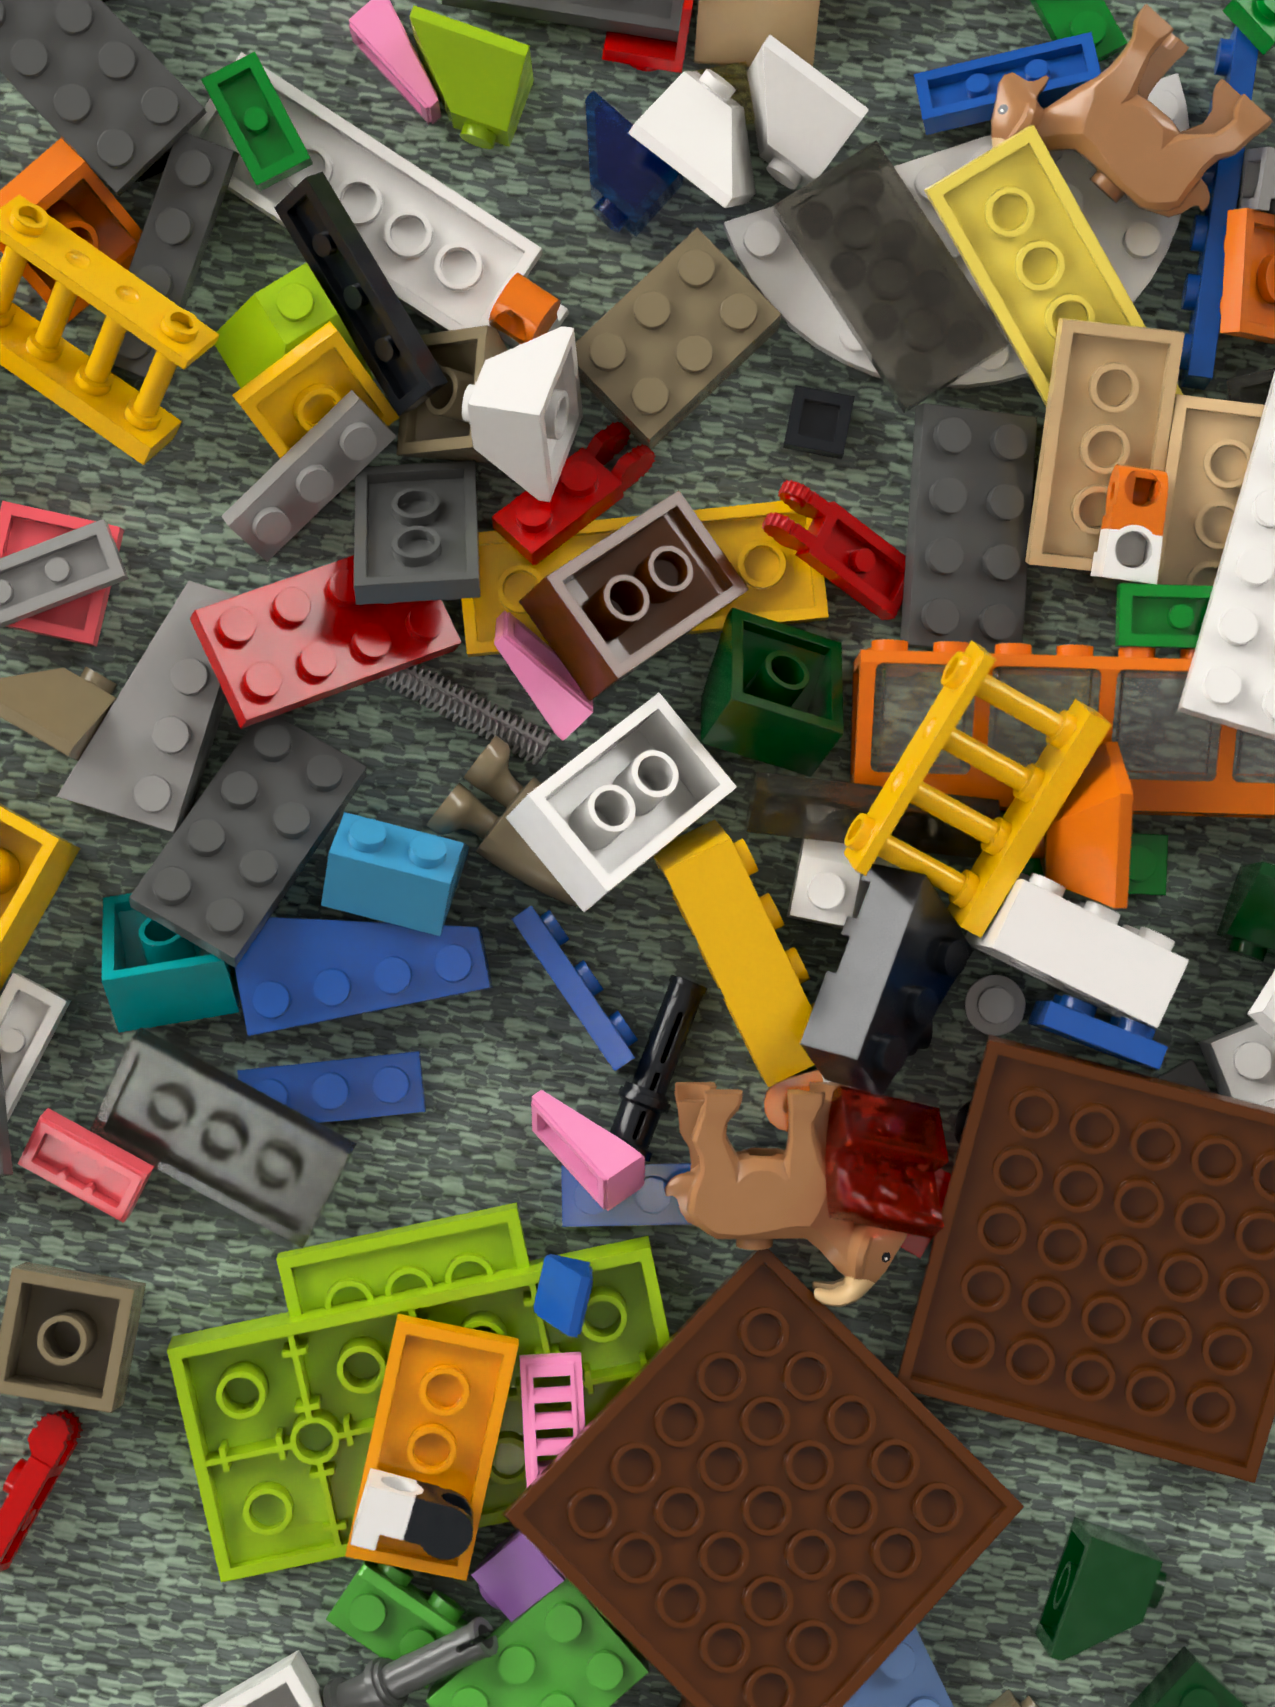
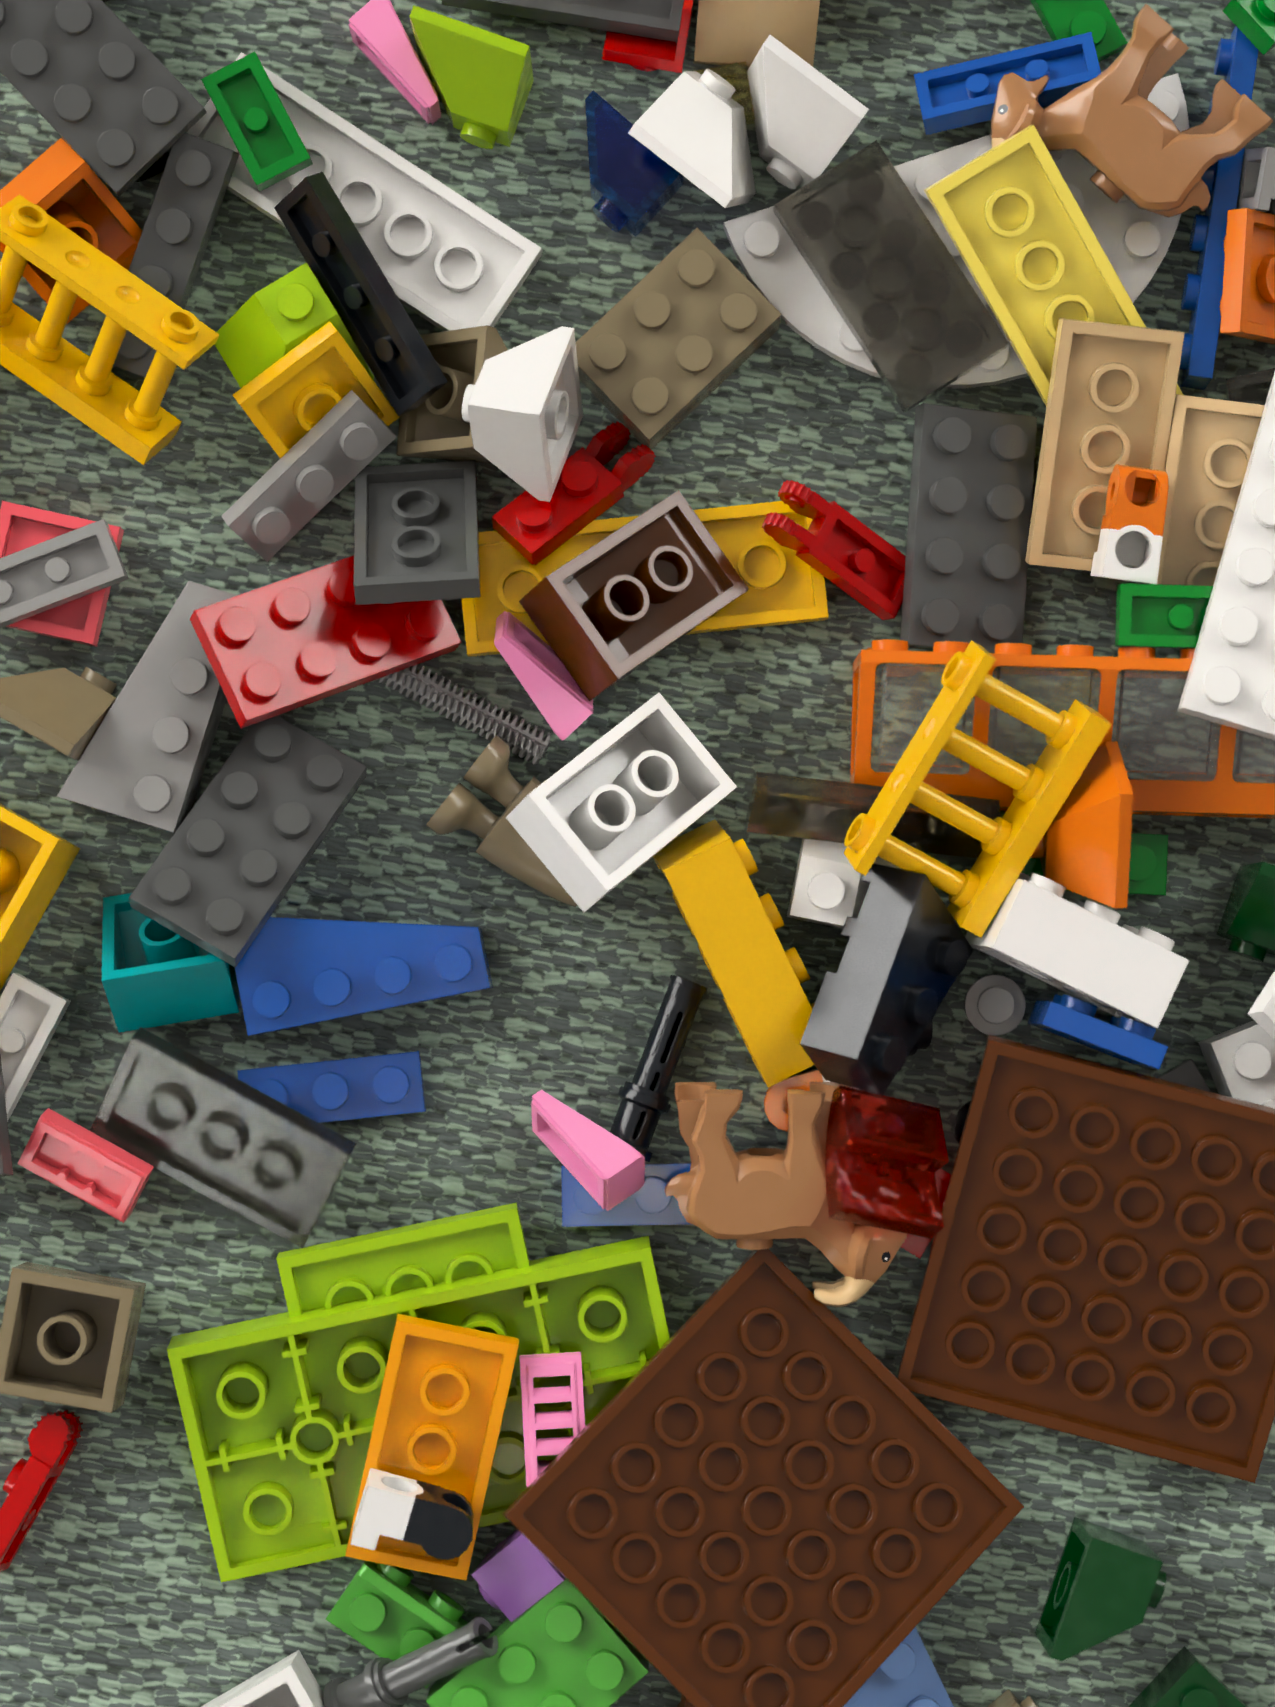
dark azure slope [321,812,469,936] -> none
orange leg [488,273,569,348] -> none
blue plate [511,905,638,1071] -> none
blue slope [534,1254,593,1338] -> none
dark green slope [701,607,844,777] -> none
black plate [783,385,855,459] -> none

